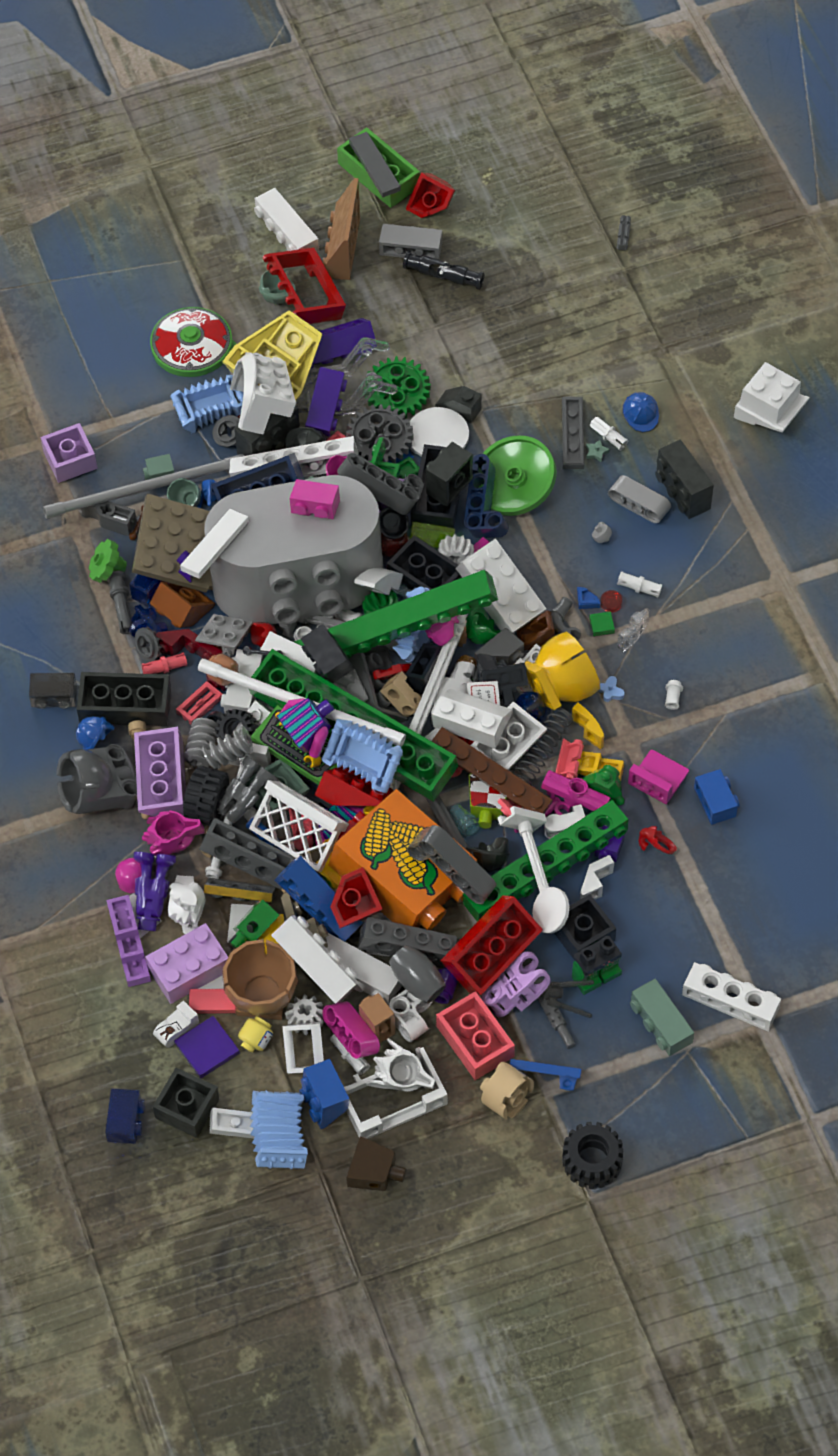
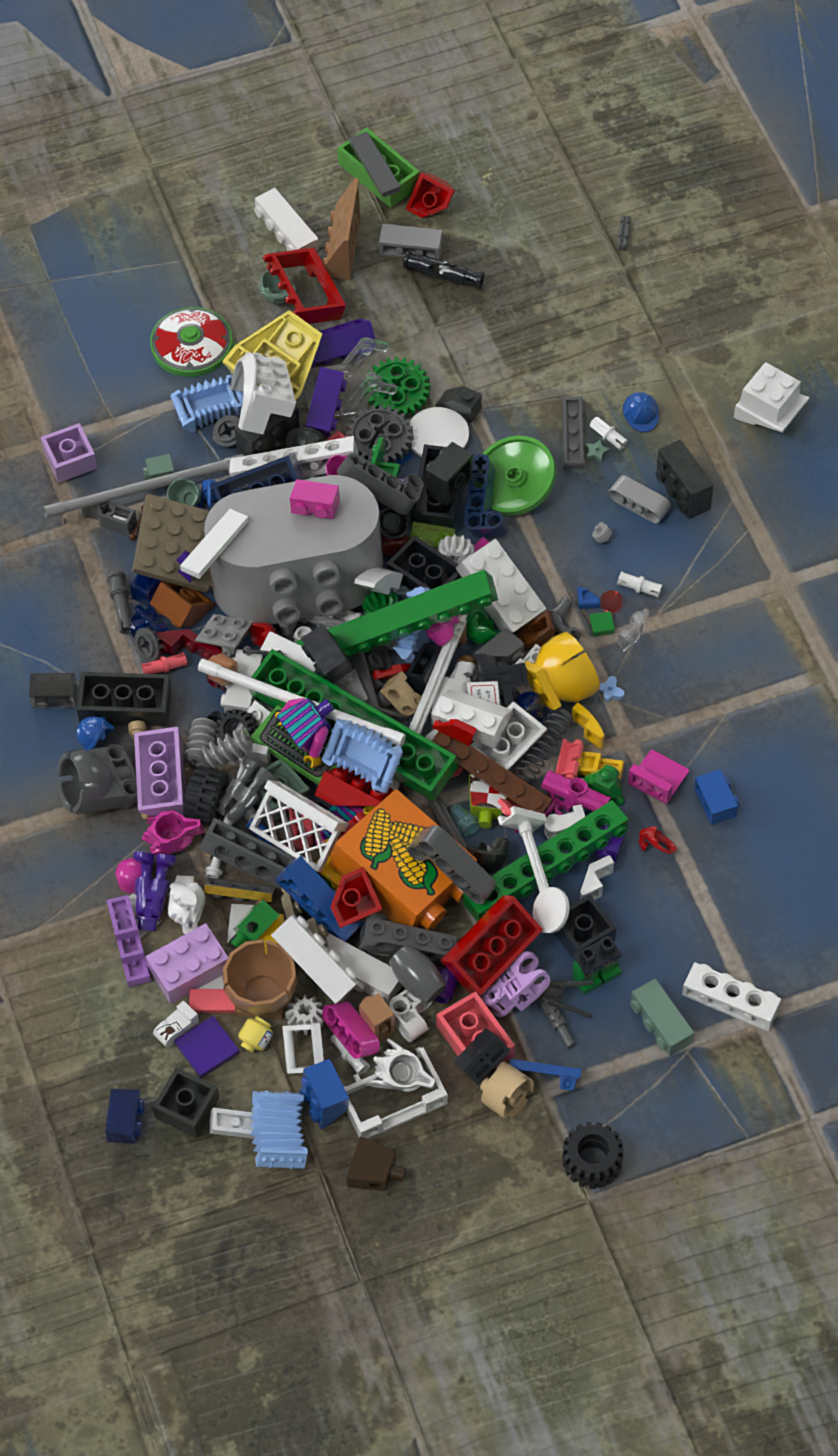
bright green plant [89,539,127,583] -> none
coral tile [176,681,222,725] -> none
green tile [397,456,419,479] -> none
white pin [665,680,683,710] -> none
none -> red tile [432,719,477,746]
none -> black hinge [453,1028,511,1085]

